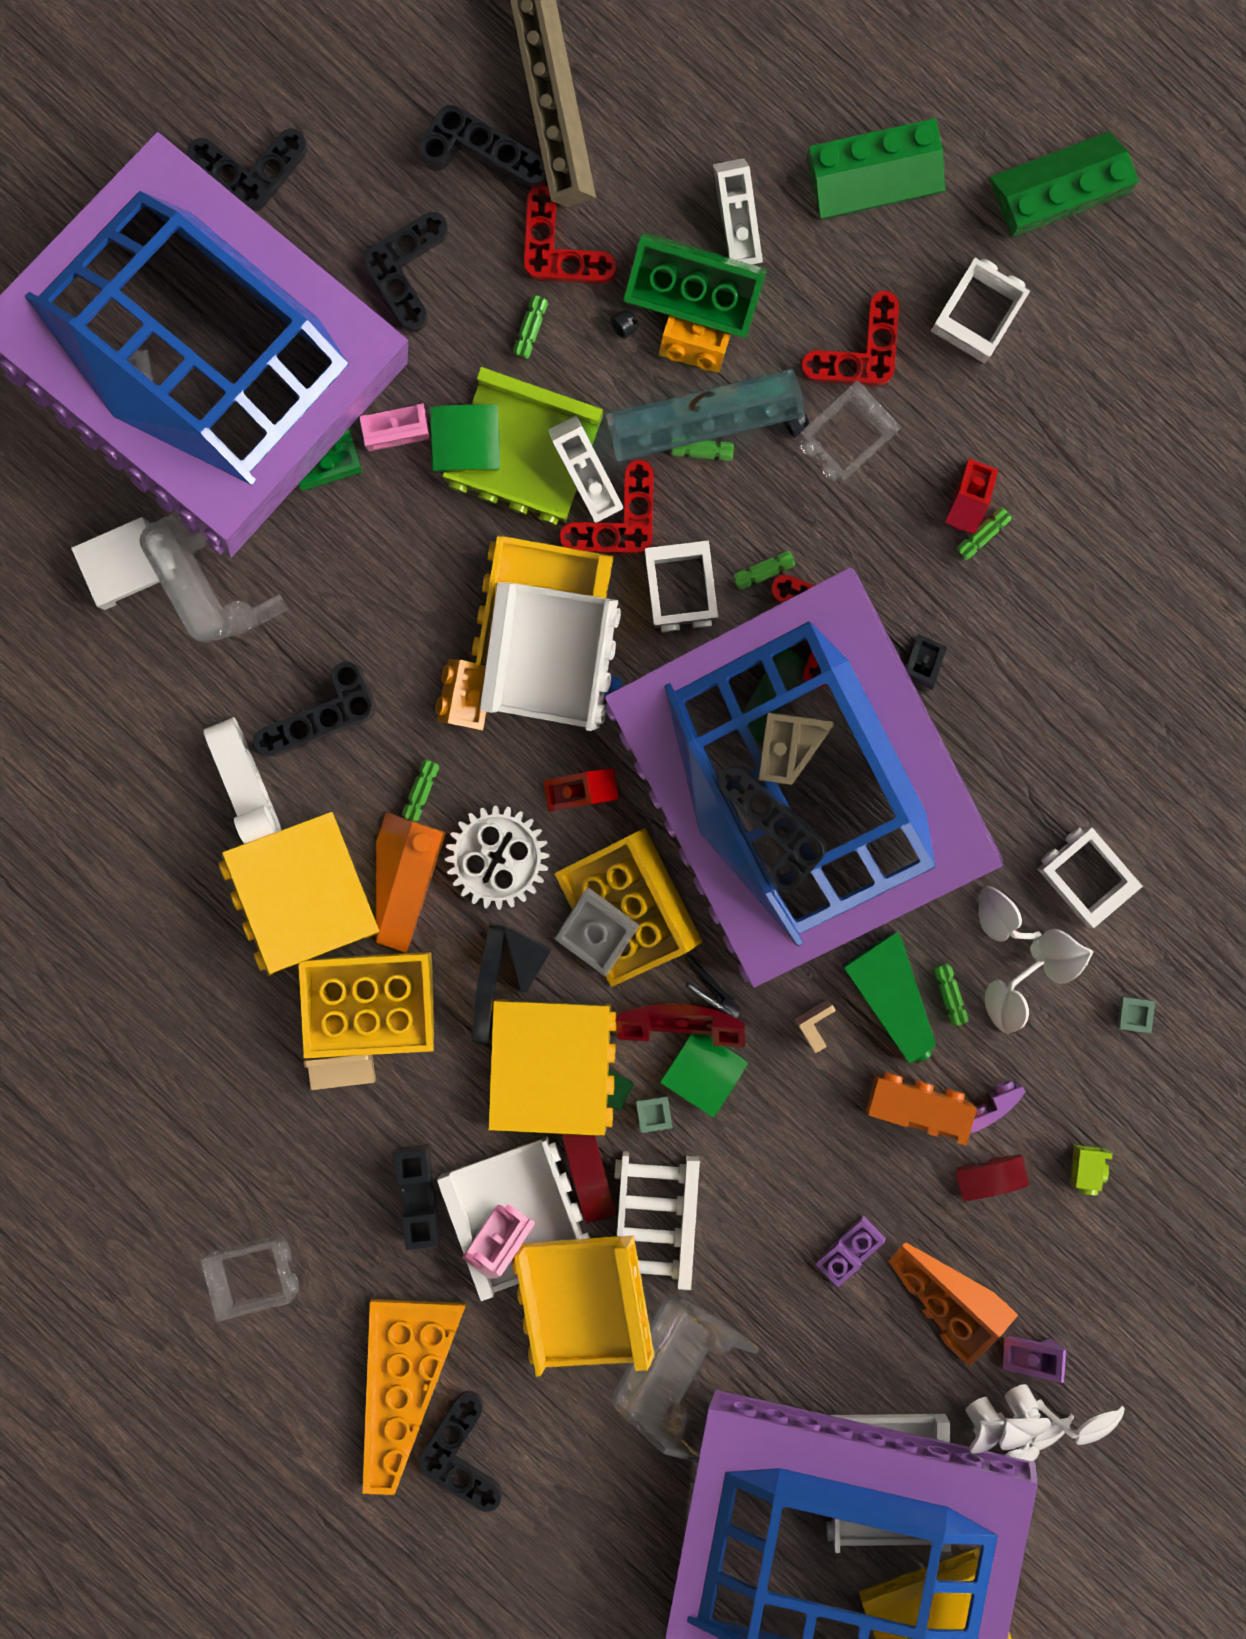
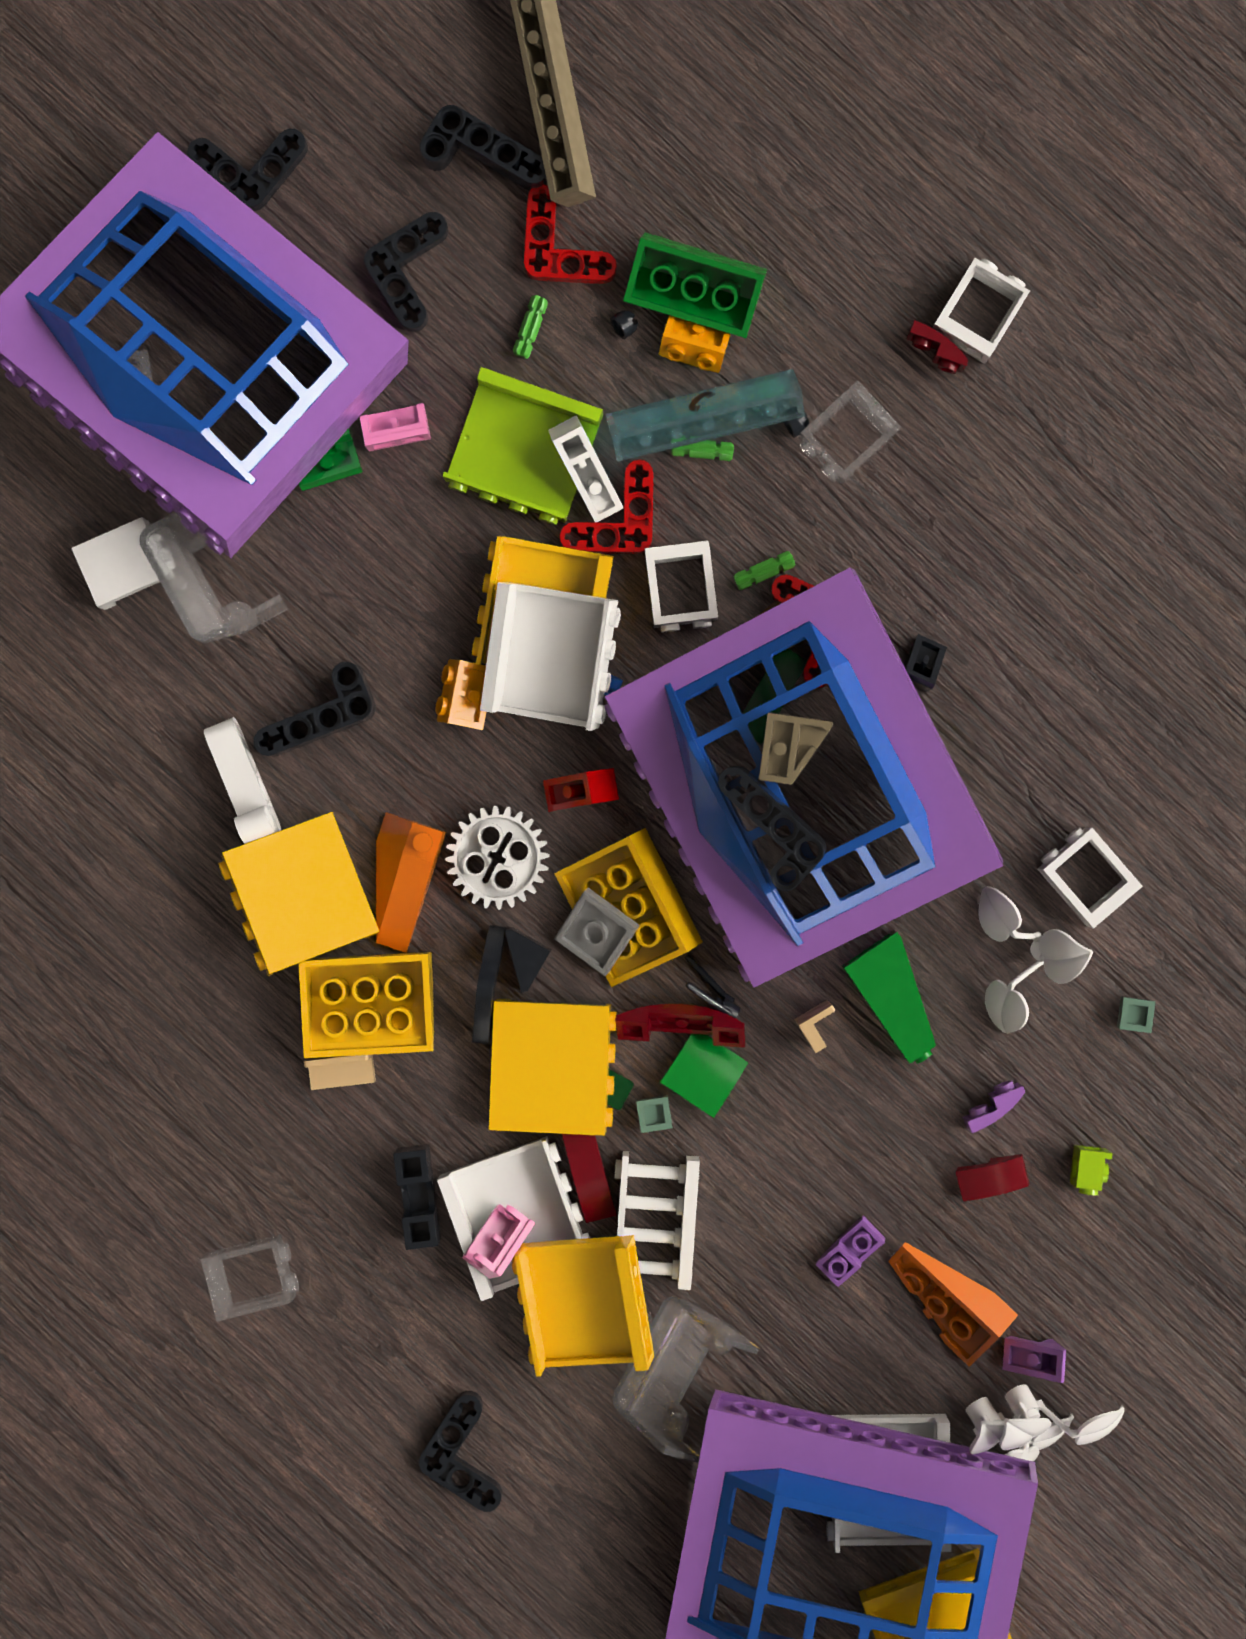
light orange wing [362,1299,467,1495] -> none
bright green axle [402,760,439,821] -> none
green slope [429,405,500,473] -> none
white slope [713,158,763,264] -> none
red beam [801,291,899,386] -> none
green slope [806,118,945,220] -> none
orange wedge [865,1071,977,1146] -> none
bright green axle [934,963,968,1026] -> none
red slope [945,458,998,534] -> none
bright green axle [956,507,1011,560] -> none
green slope [989,131,1139,238] -> none
none -> dark red slope [906,320,968,374]

